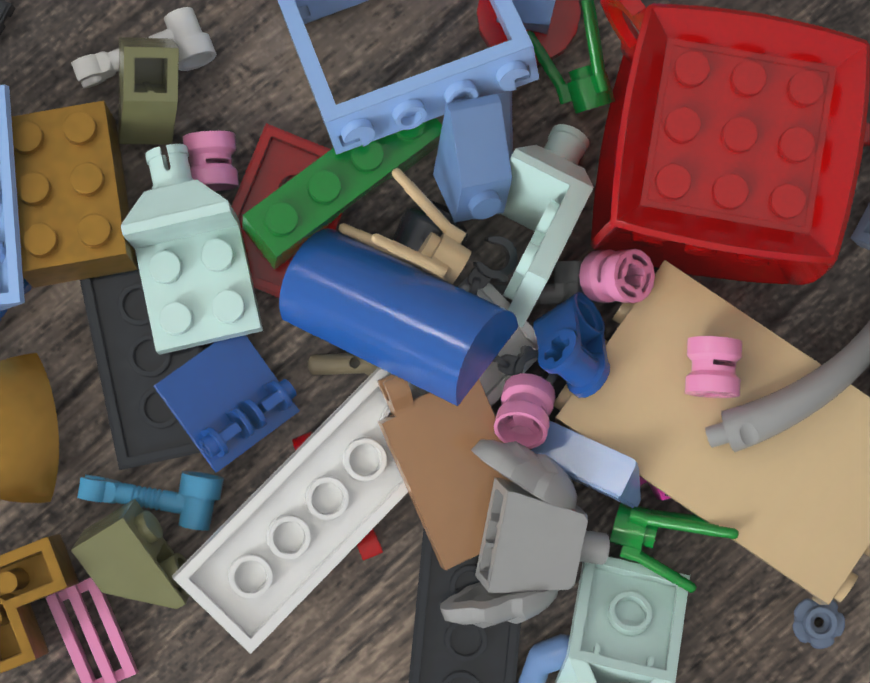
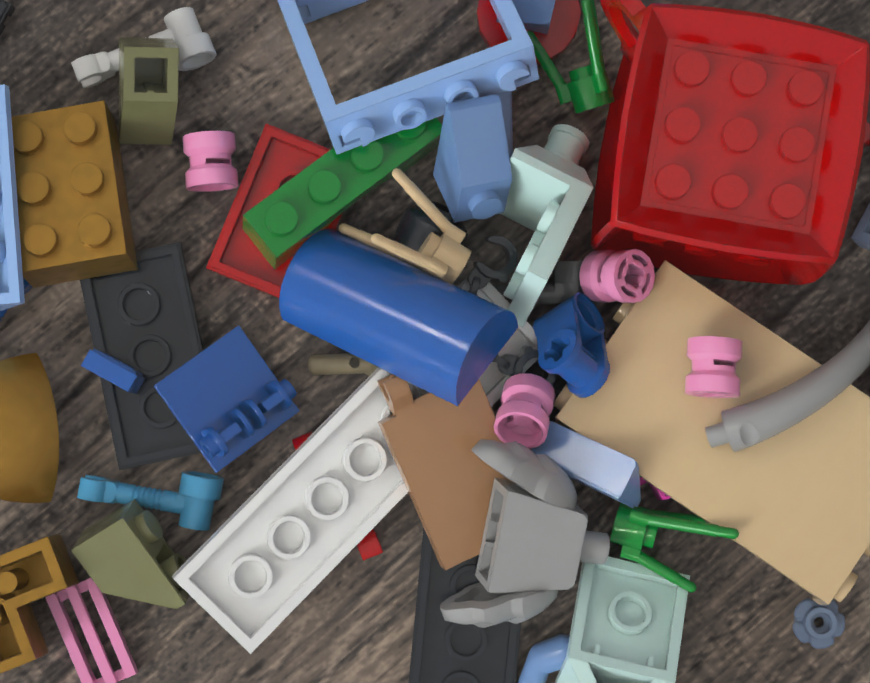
light aqua plate [121,144,263,355] -> none
none -> blue tile [81,348,145,394]

